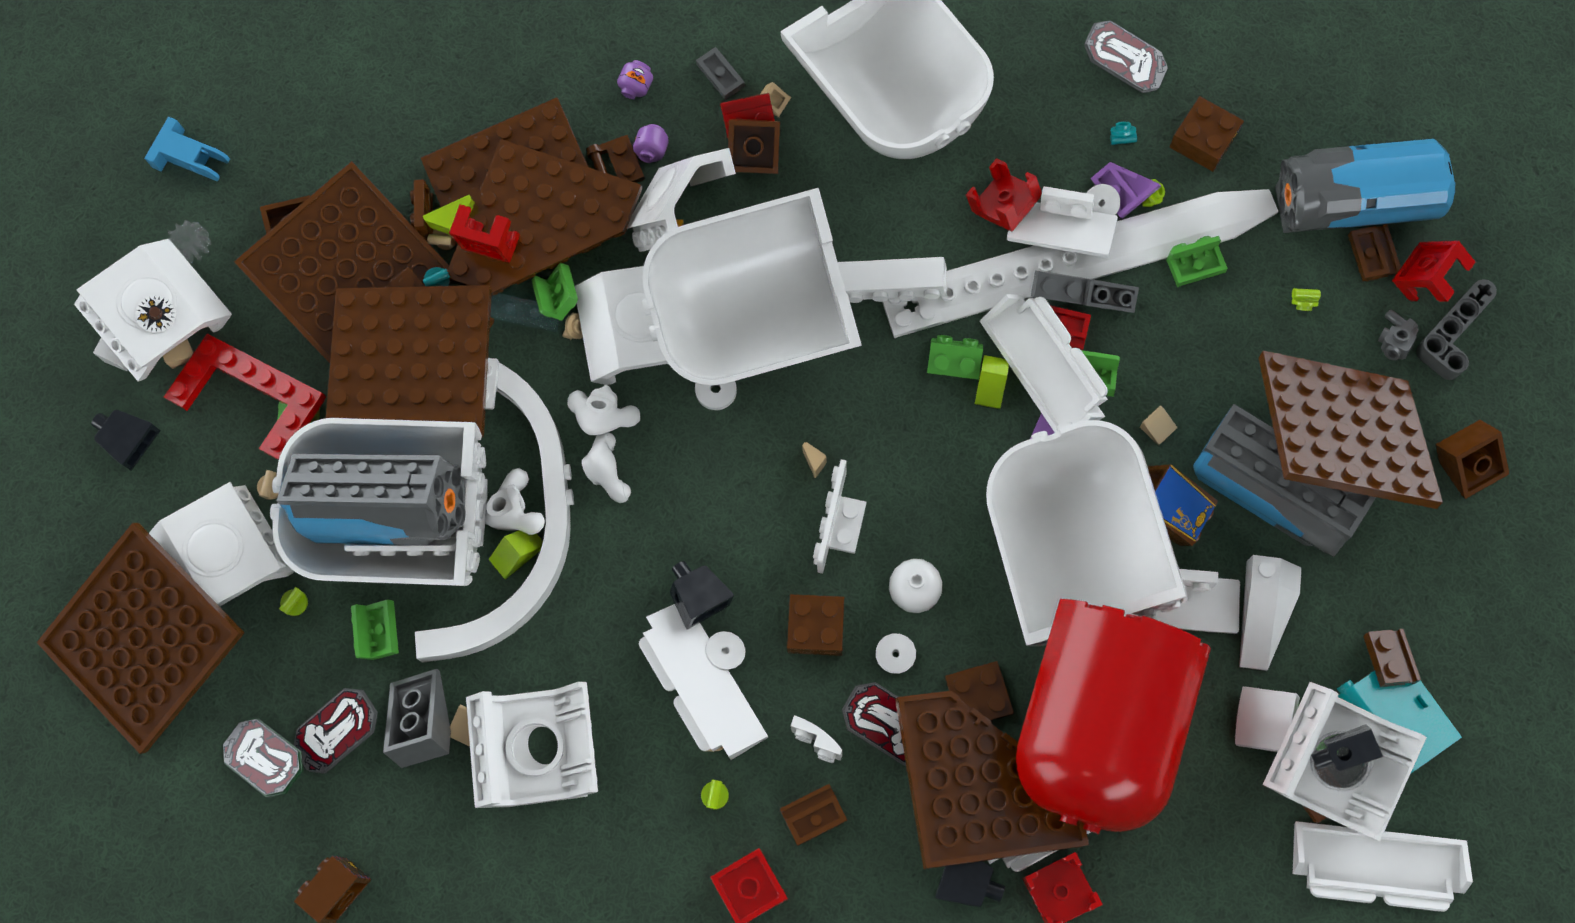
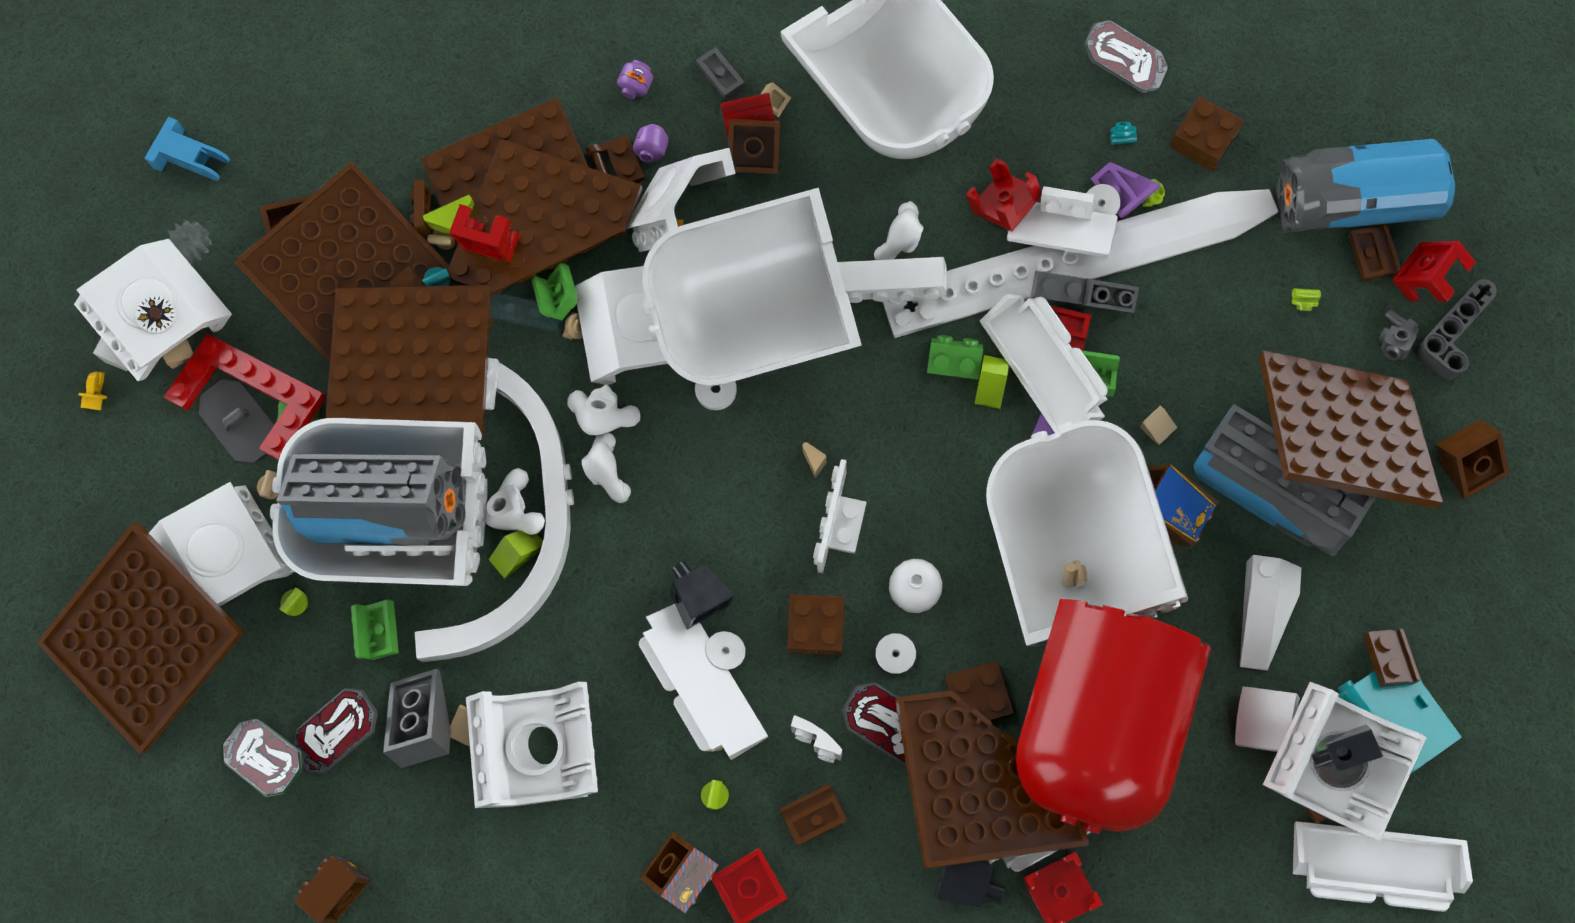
black torso [91,410,161,471] -> none
white bracket [1153,569,1240,634] -> none
bright green bracket [1166,236,1228,287] -> none
none -> yellow piece [78,372,107,410]
none -> dark grey shield [198,379,274,463]
none -> reddish brown brick [640,832,719,913]
none -> white head [874,201,923,260]
none -> tan plate [1062,560,1087,587]

